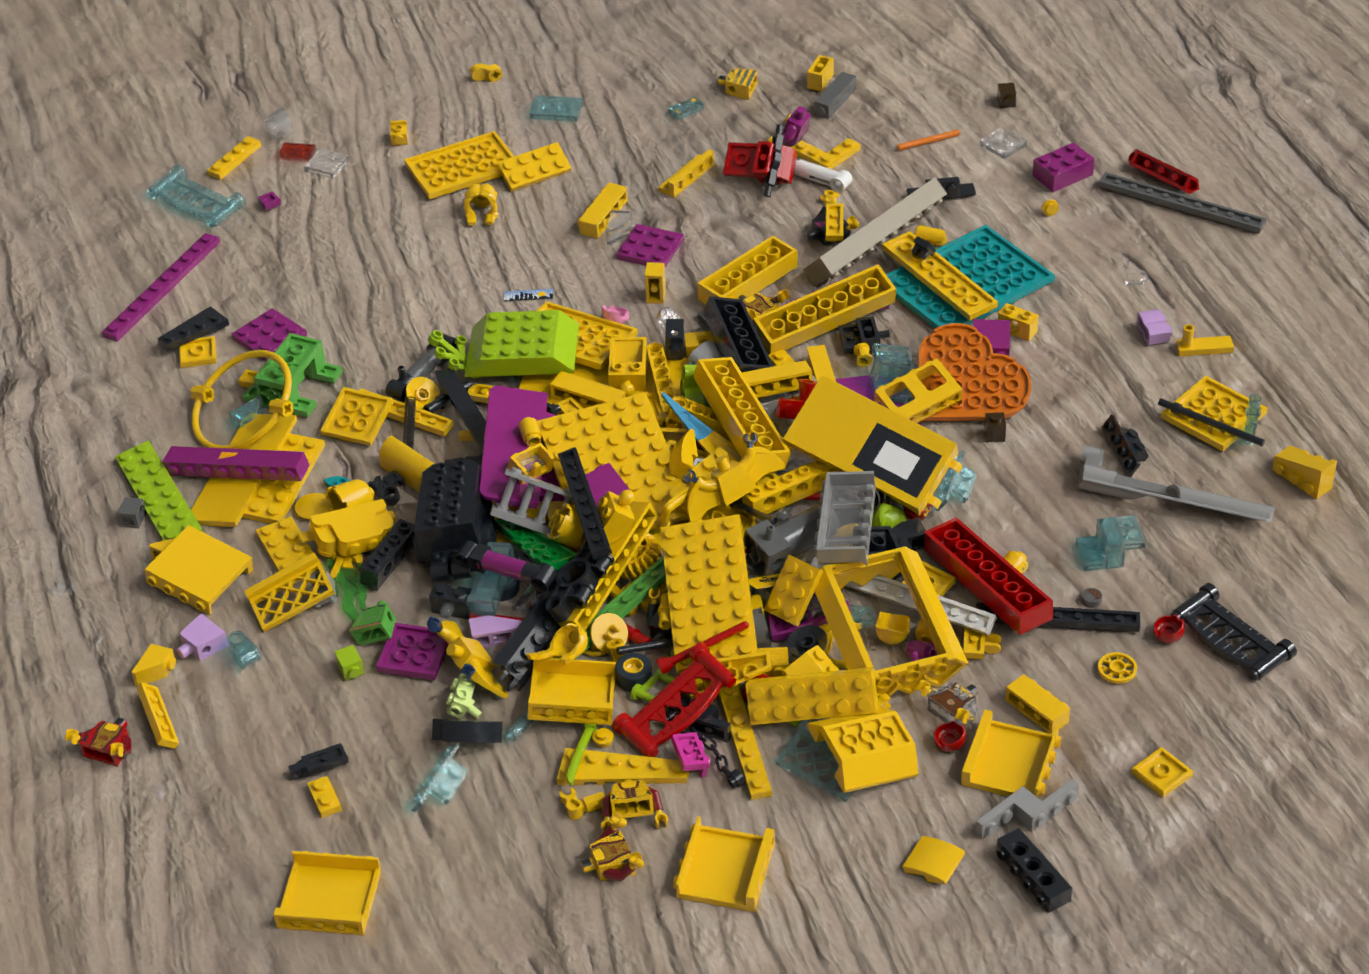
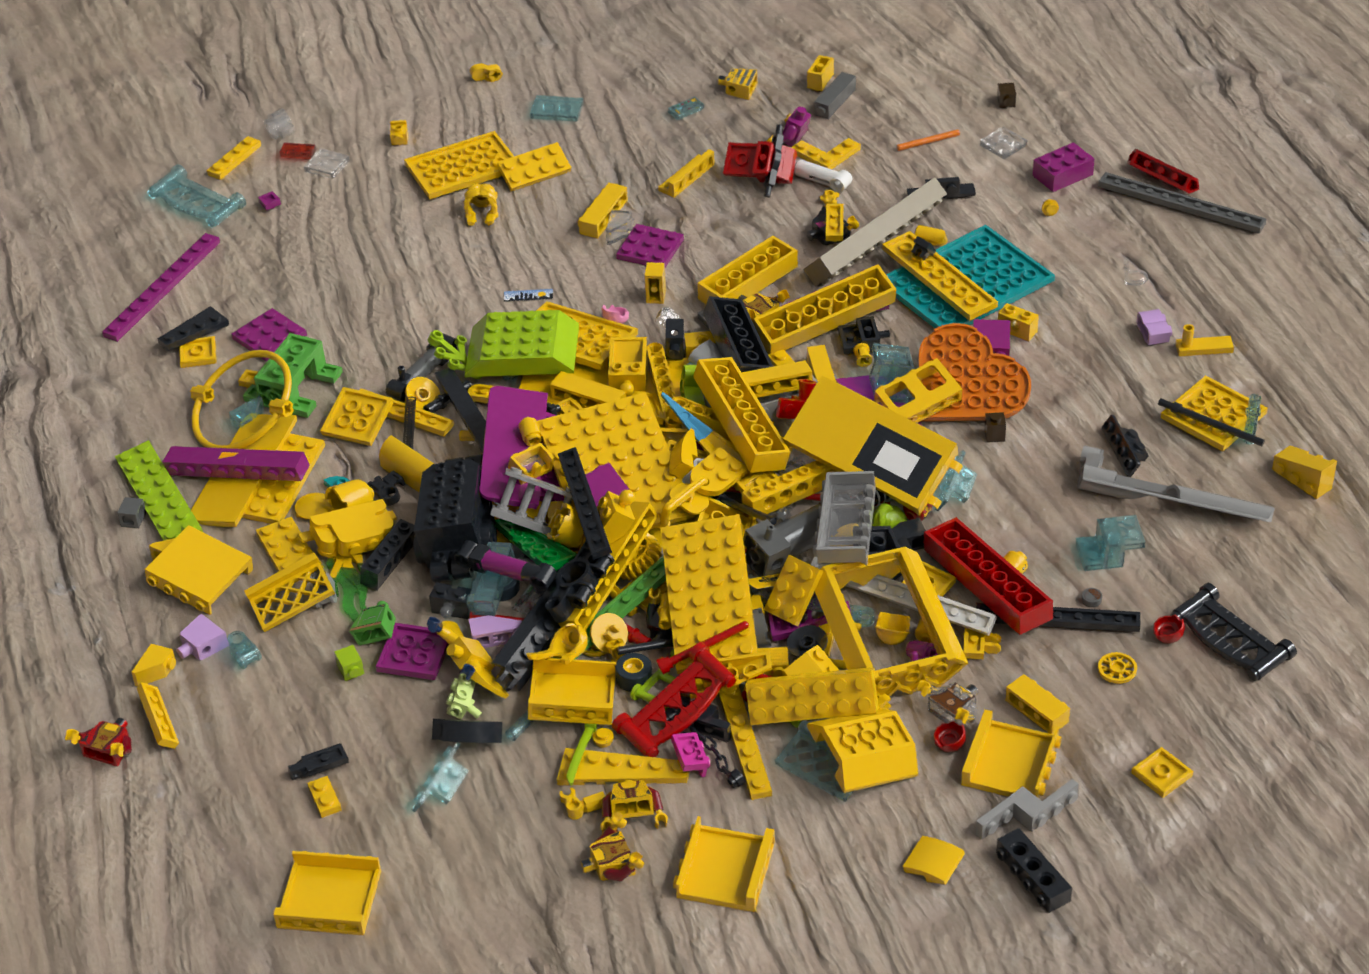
yellow torso [683,433,785,522] -> none

